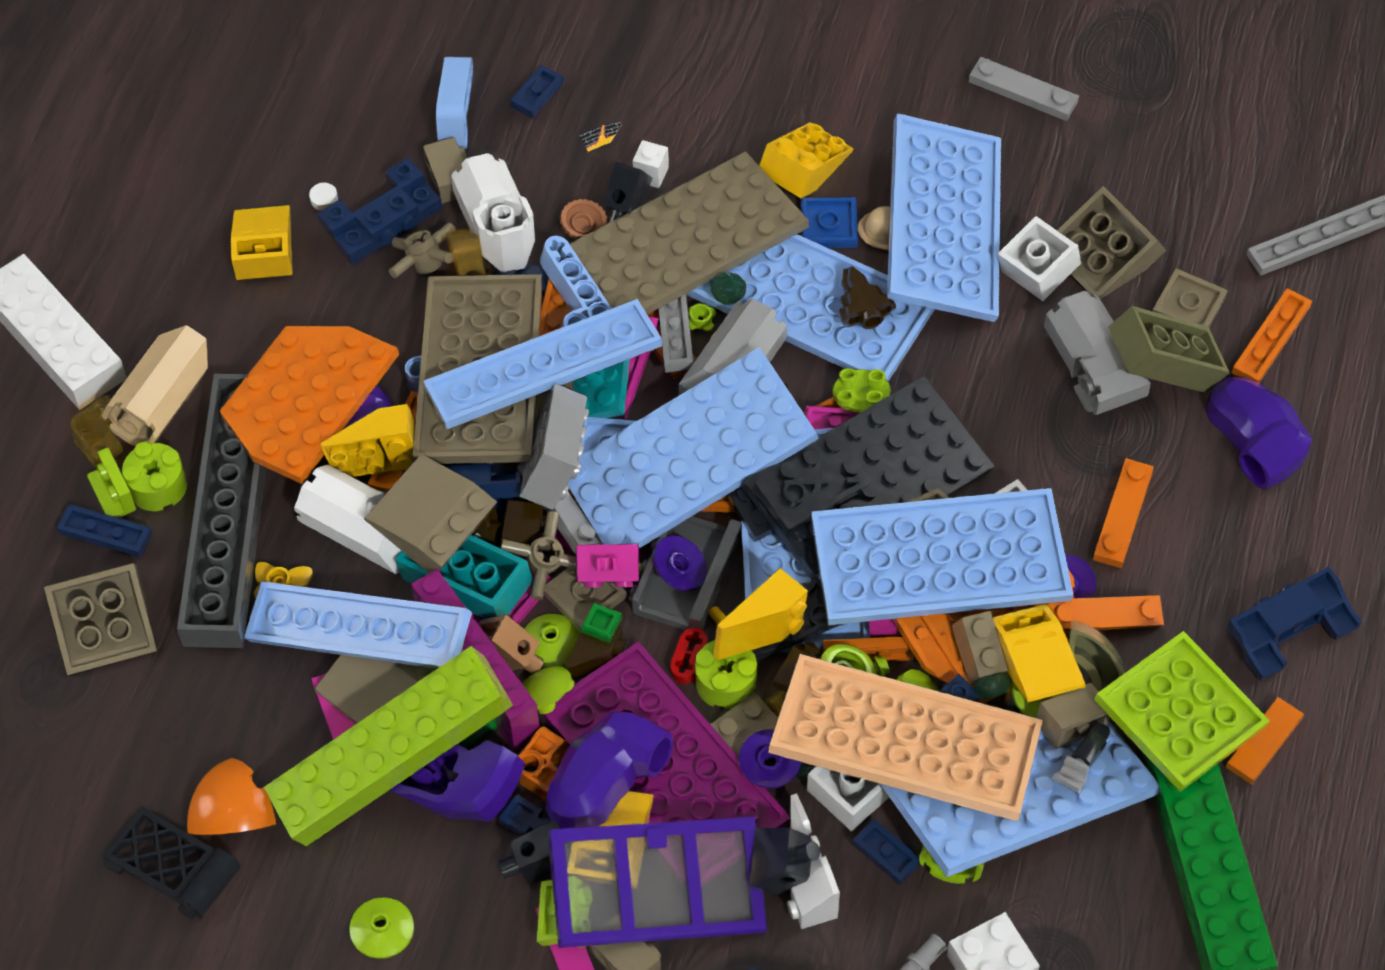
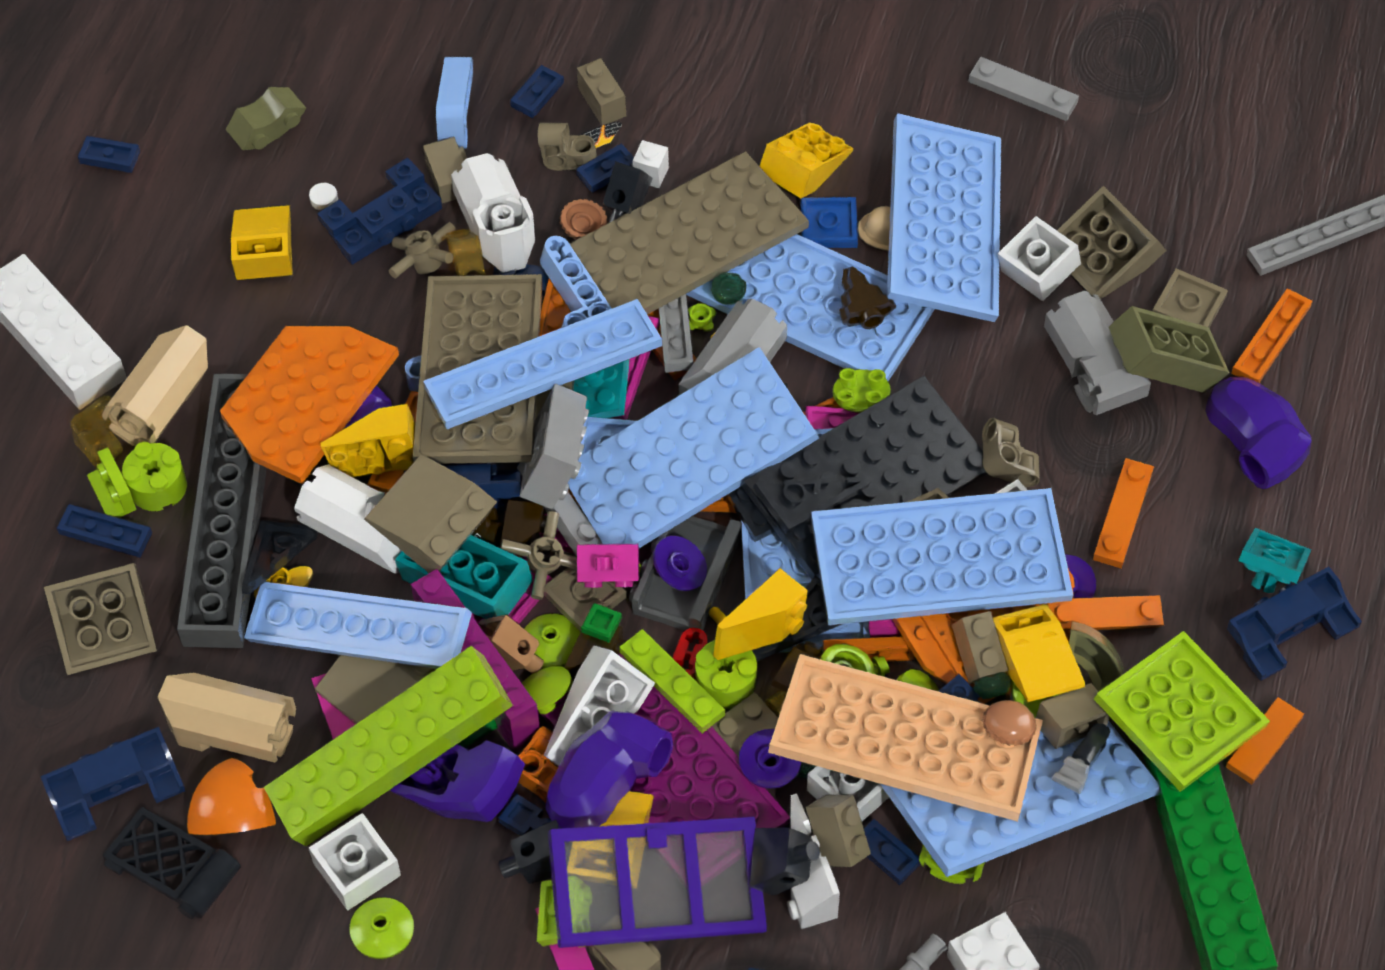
none -> dark blue bracket [40,727,186,841]
none -> dark blue plate [78,136,140,173]
none -> tan brick [158,673,296,763]
none -> olive brick [226,87,306,150]
none -> black wing [242,520,318,594]
none -> white brick [309,813,401,911]
none -> dark tan piece [538,122,597,171]
none -> white wedge [544,646,655,766]
none -> dark blue plate [576,143,634,193]
none -> dark tan brick [577,58,626,125]
none -> lime plate [620,629,725,734]
none -> dark tan brick [806,795,871,867]
none -> dark tan piece [982,418,1039,487]
none -> nougat hat [983,700,1037,746]
none -> teal plate [1239,528,1312,593]

